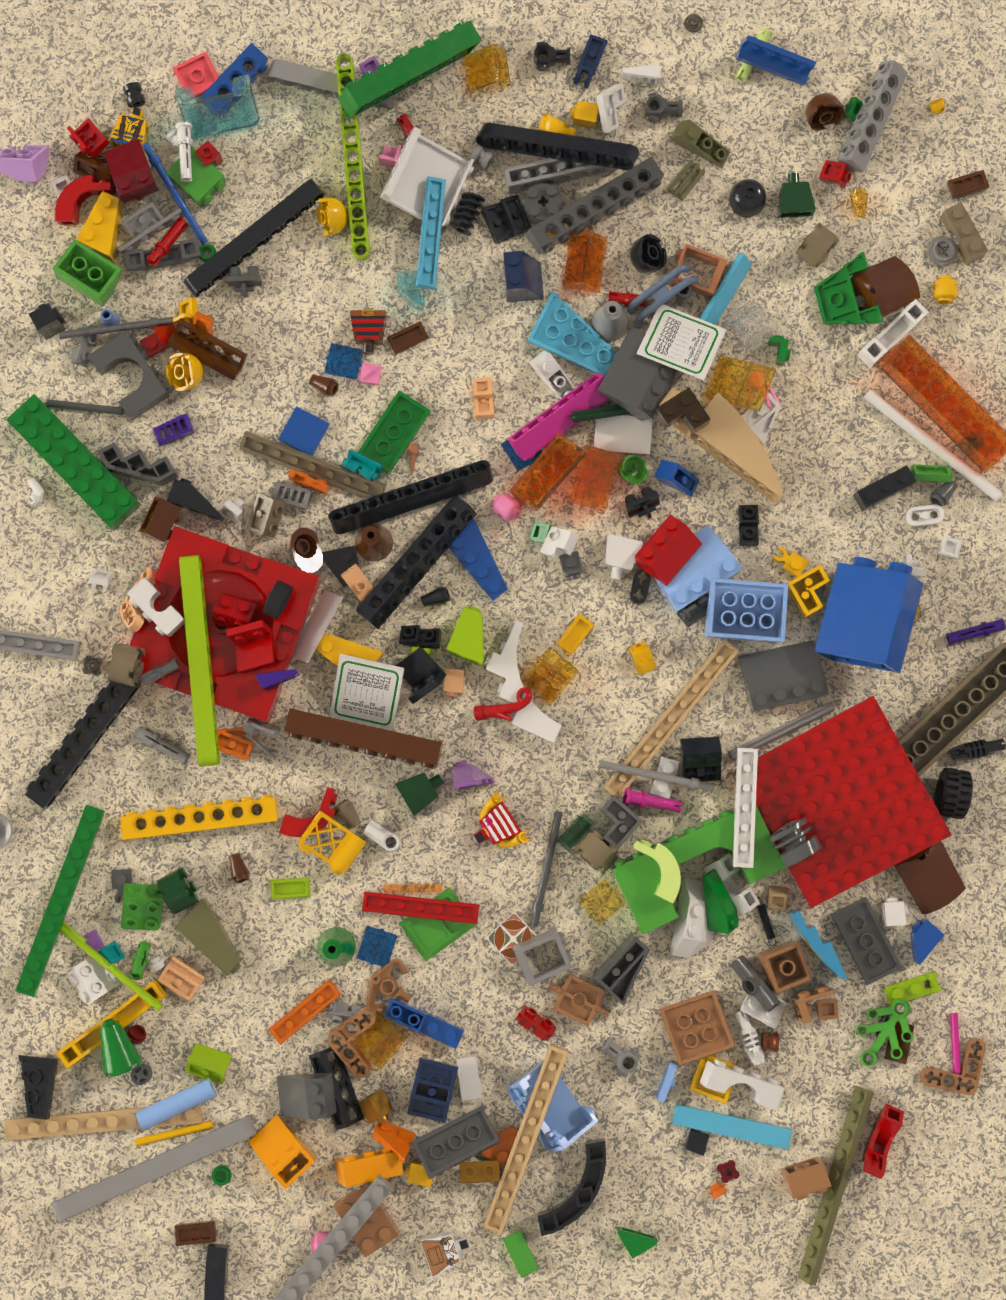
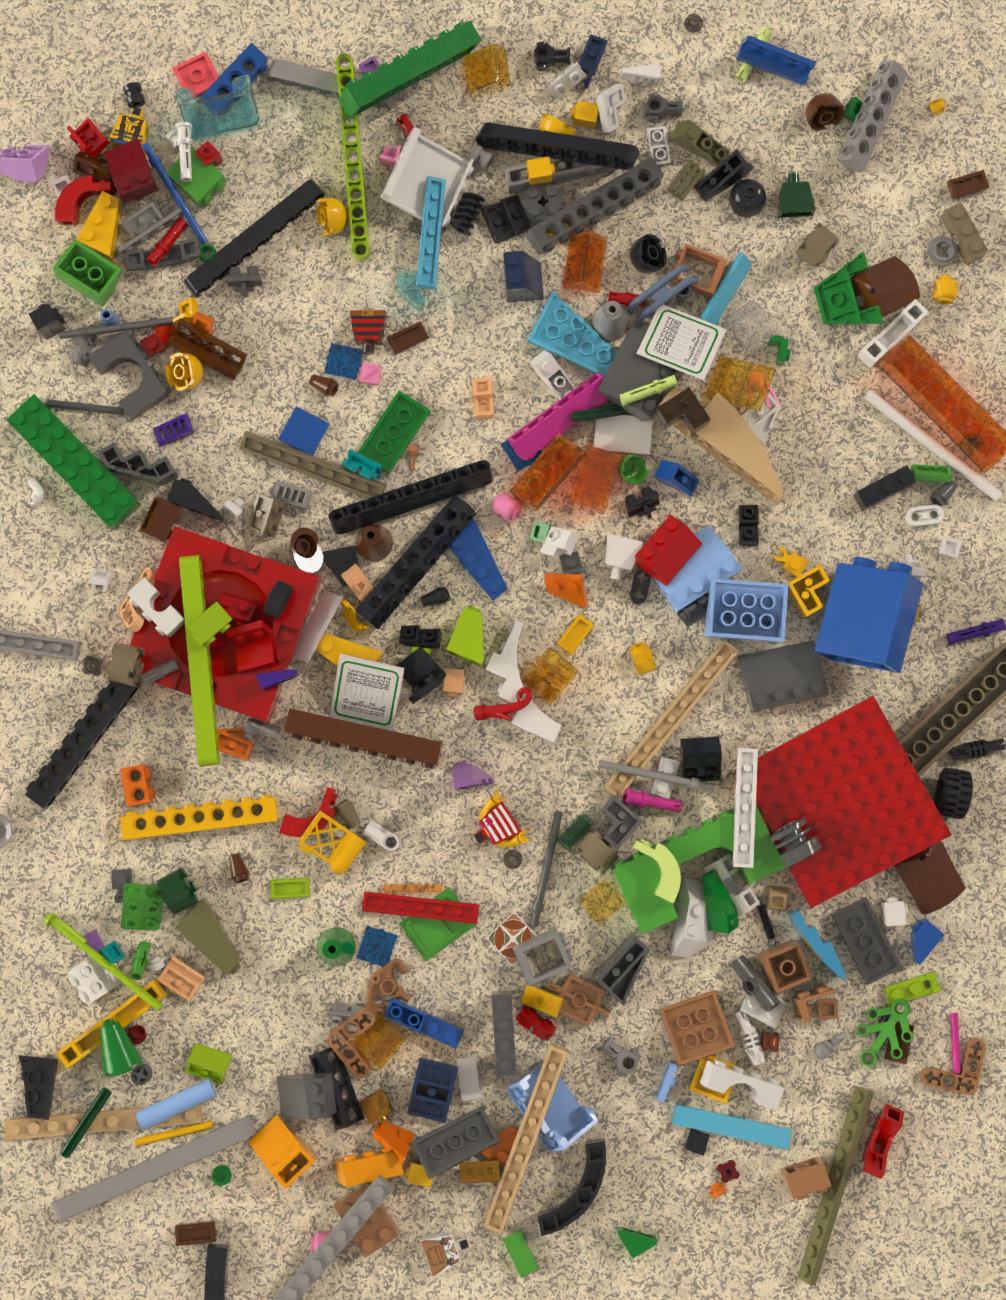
green plate [15,805,105,997] -> none
light grey pin [133,726,190,764] -> none
orange tile [268,979,341,1045] -> none
orange wing [288,469,330,495] -> none
dark green torso [395,773,444,816] -> none
light grey axle [729,702,835,760] -> none
red bracket [819,160,851,188] -> none
clear yellow cone [849,188,868,217] -> none
none -> dark green axle [60,1087,112,1158]
none -> orange brick [120,764,155,807]
none -> lime brick [185,602,232,647]
none -> yellow piece [340,599,369,631]
none -> dark grey arch [491,990,516,1076]
none -> clear smoke plate [503,850,523,869]
none -> yellow plate [521,984,564,1017]
none -> yellow brick [526,157,555,185]
none -> orange wing [544,573,588,608]
none -> white hinge [547,62,587,99]
none -> yellowish green pin [619,375,678,406]
none -> white slope [646,126,671,165]
none -> black slope [694,149,755,202]
none -> light grey bar [814,1032,847,1059]

